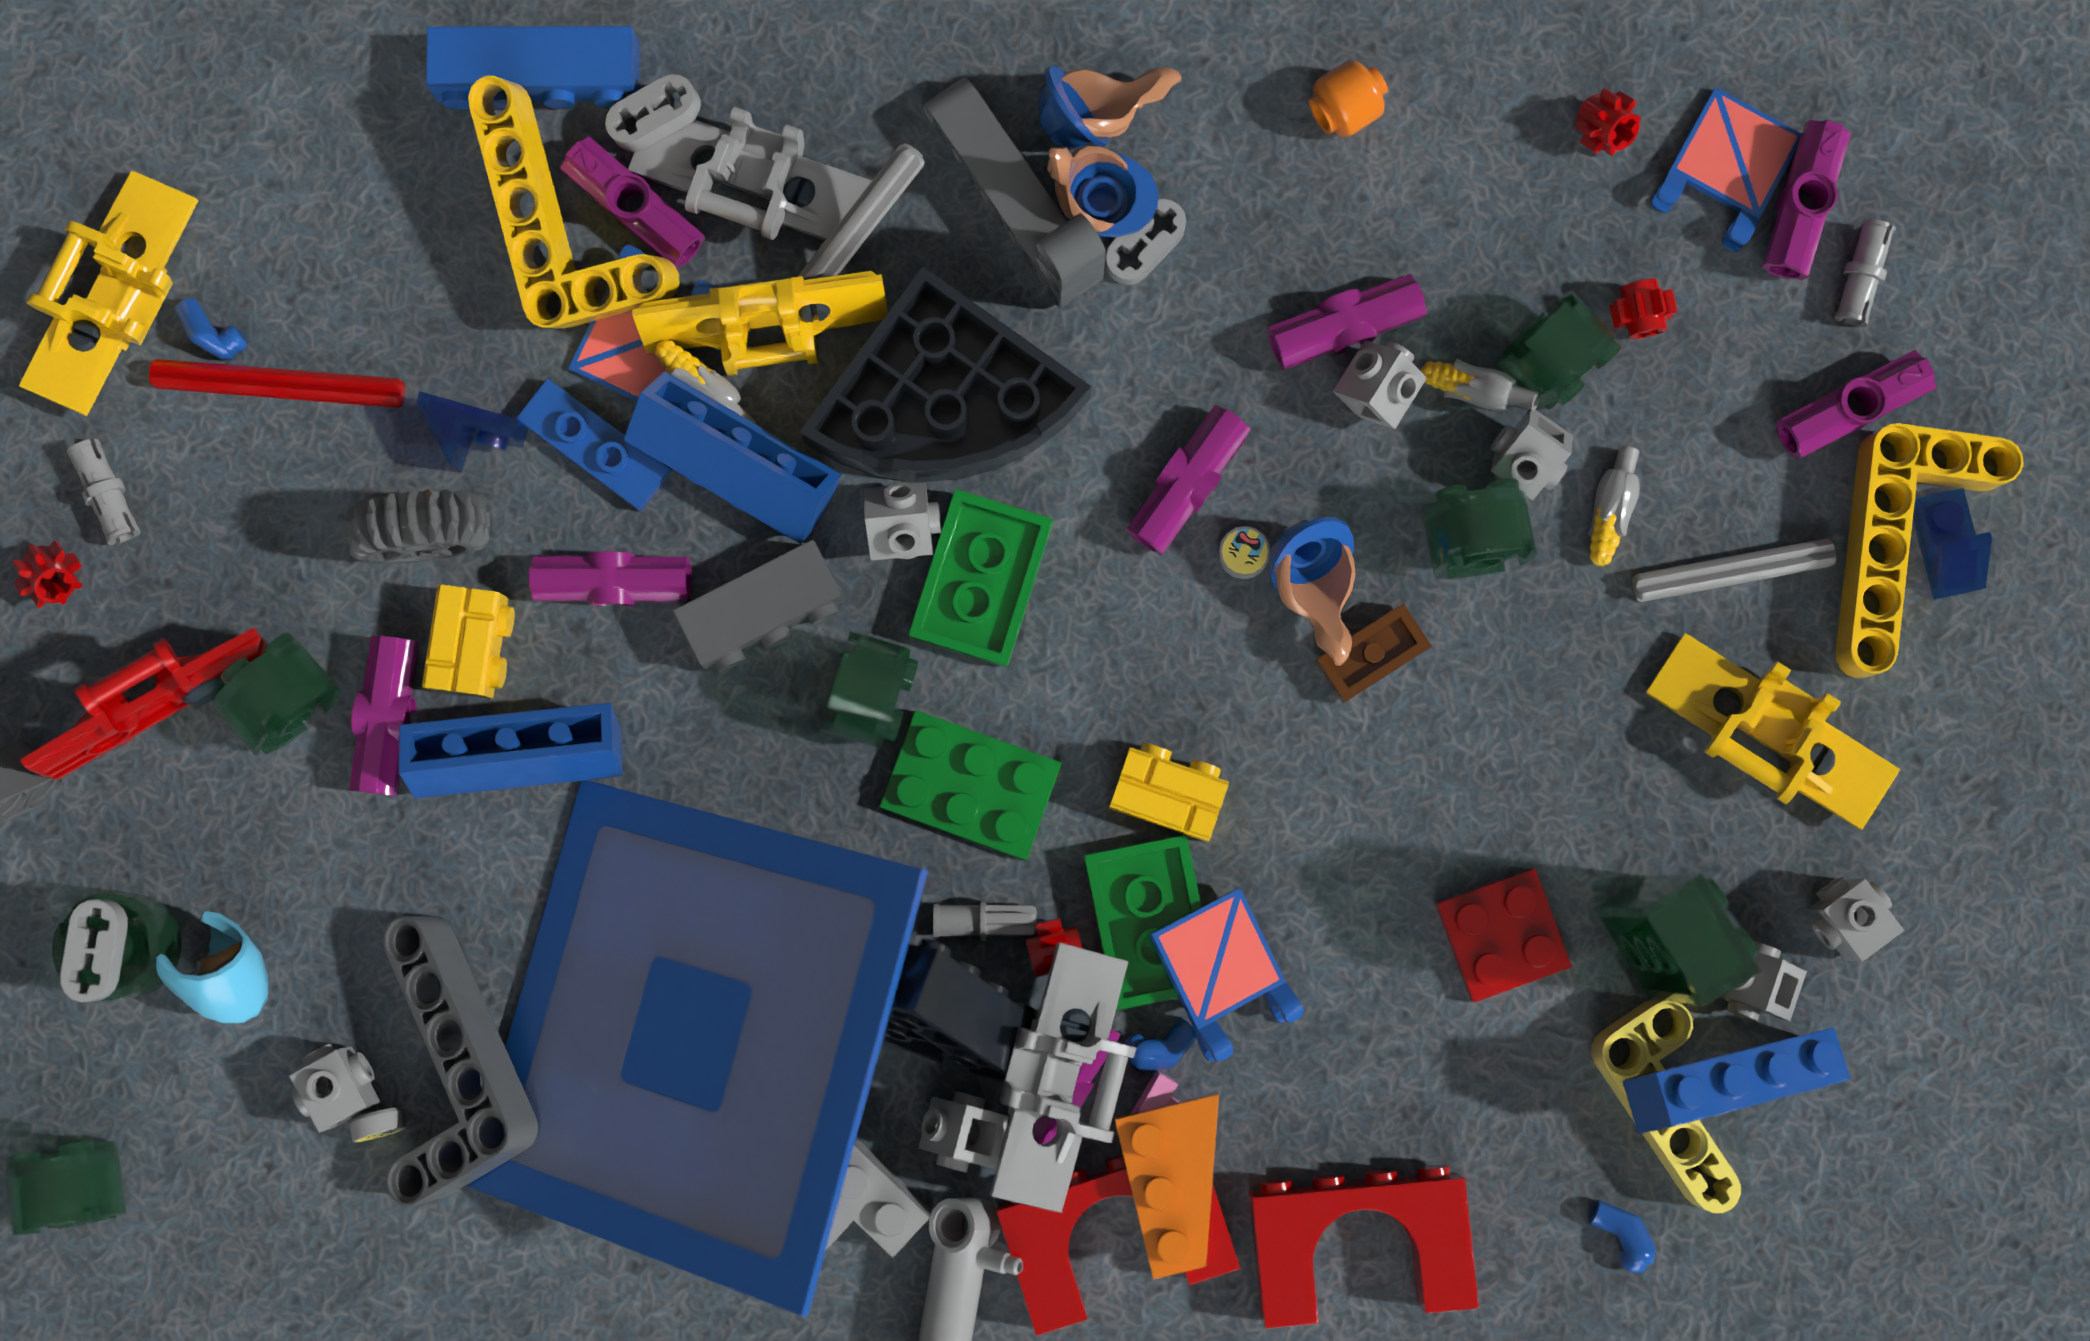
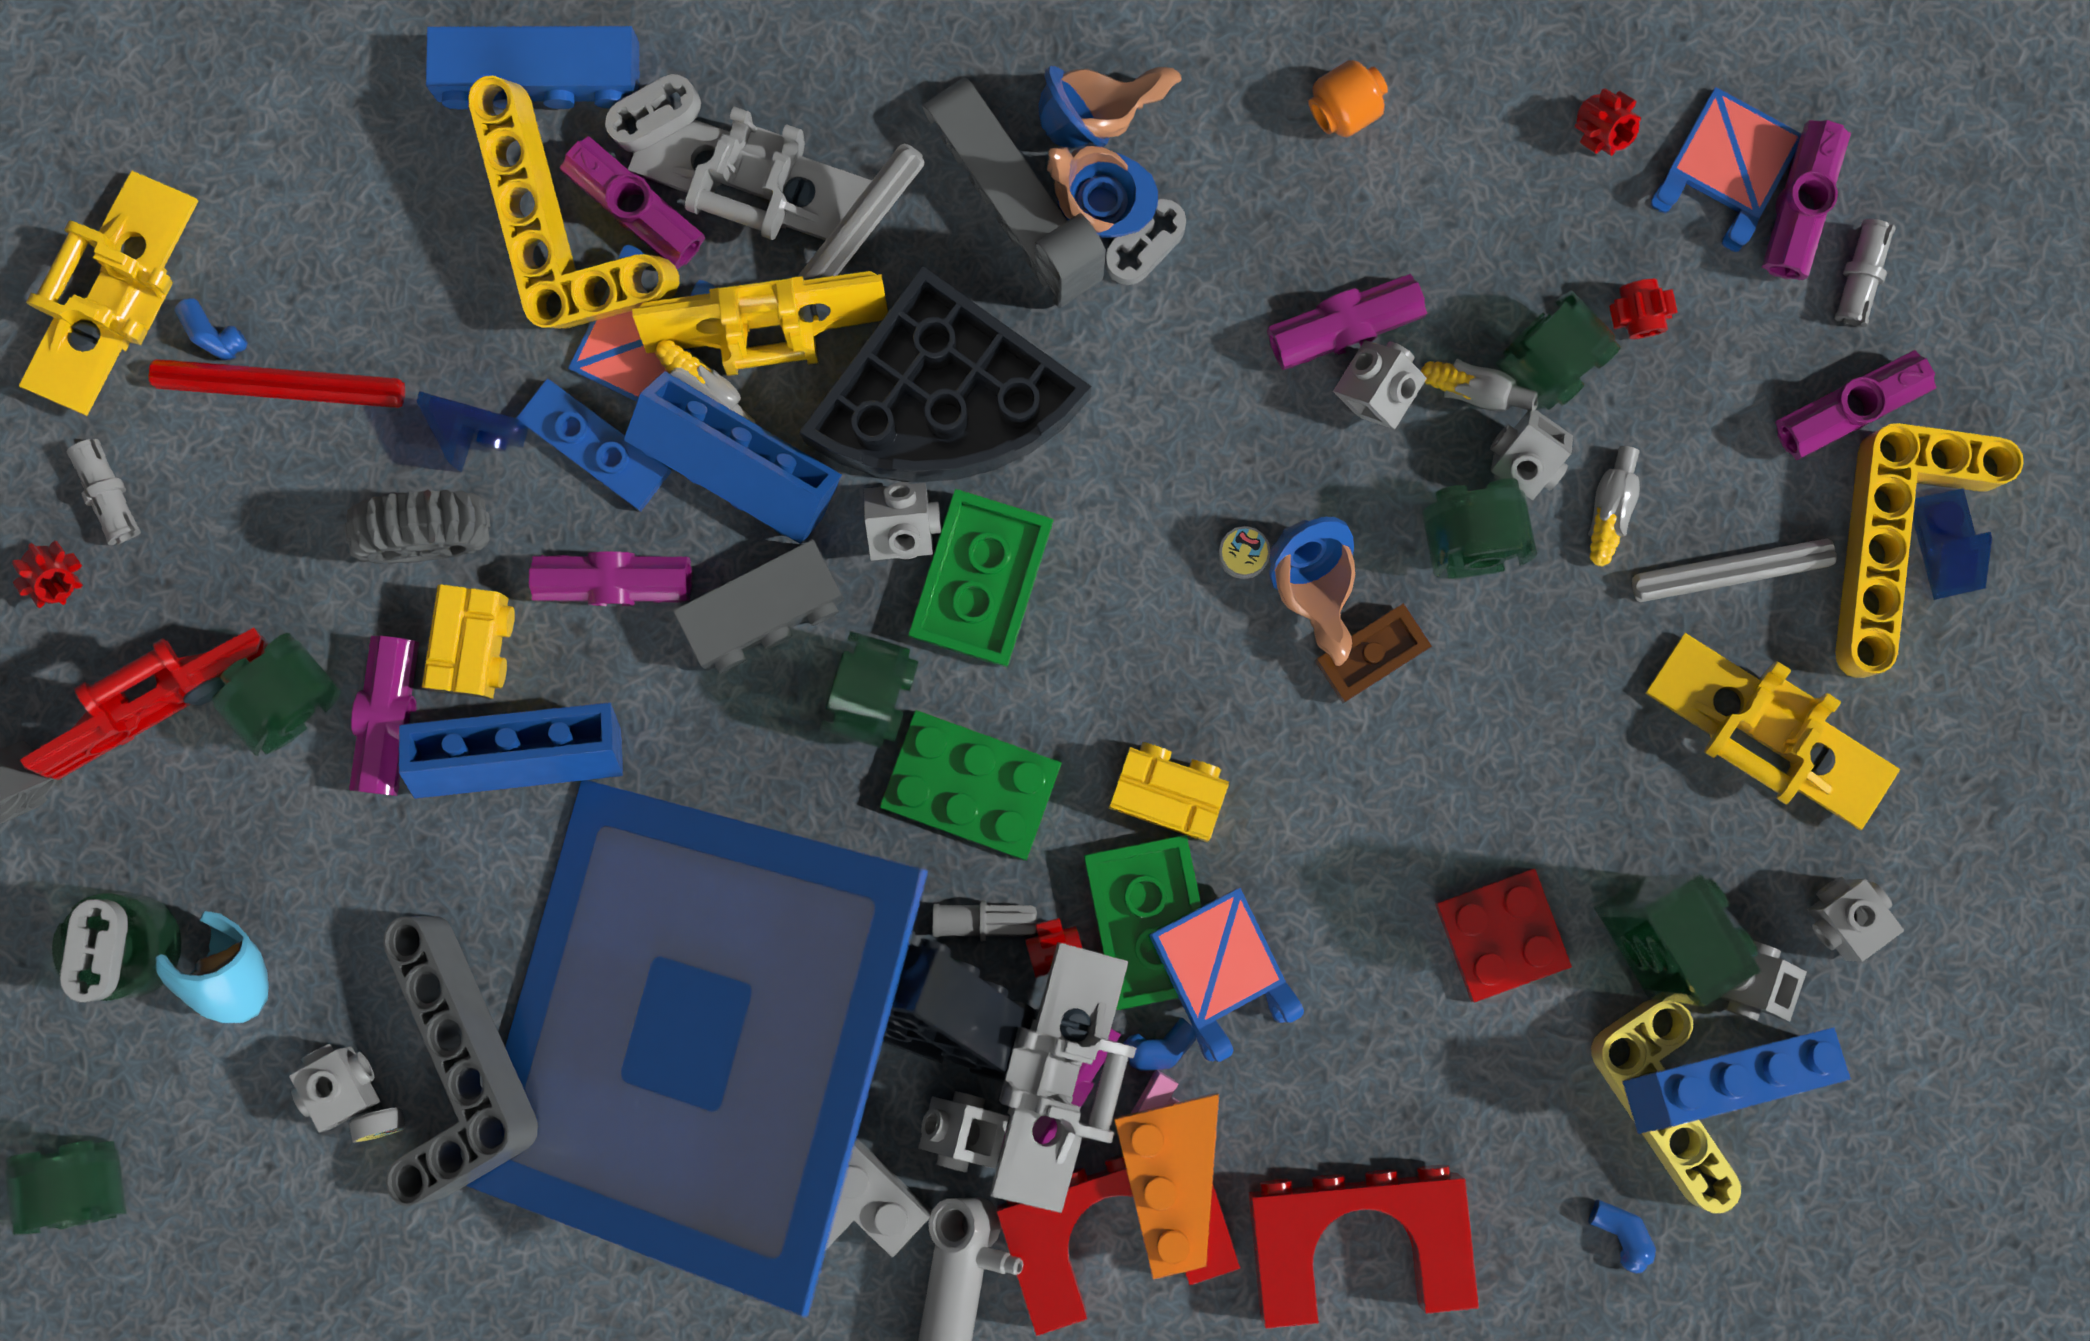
magenta piece [1126,404,1251,556] -> none

